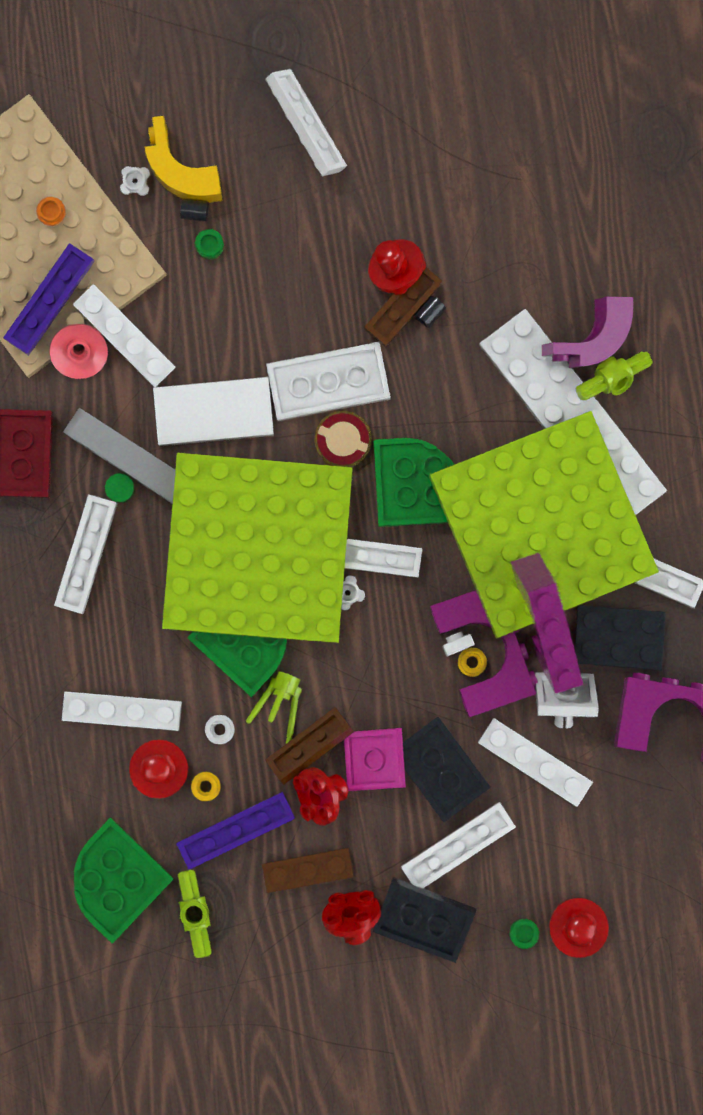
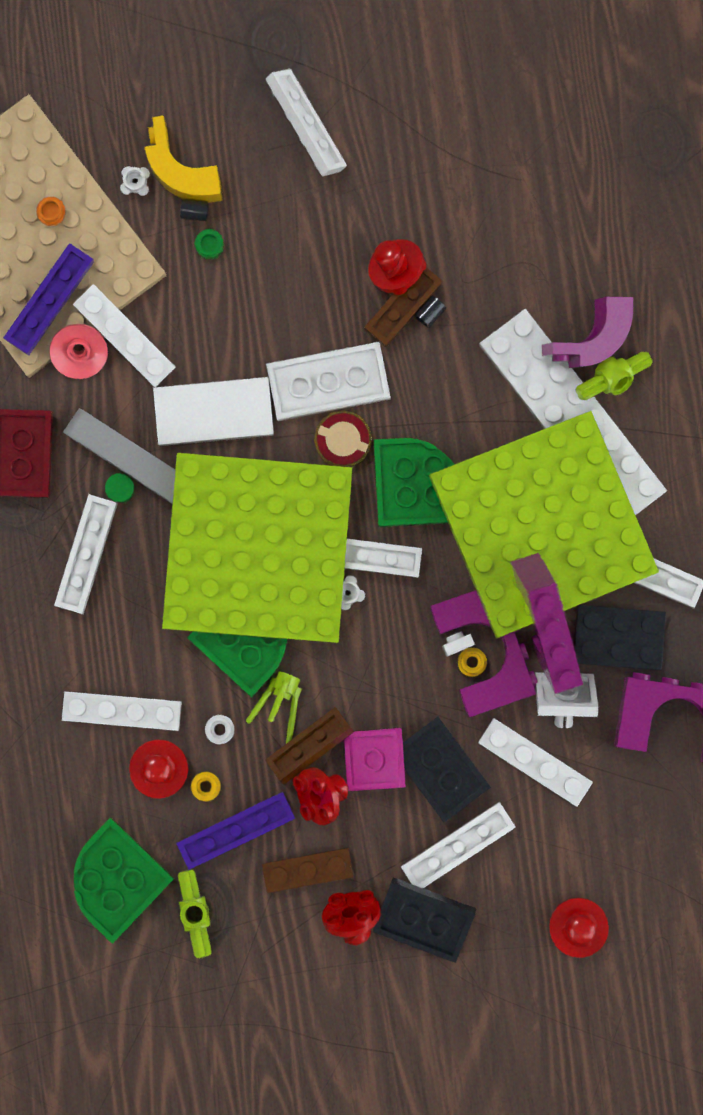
green tile [509,918,539,949] -> none

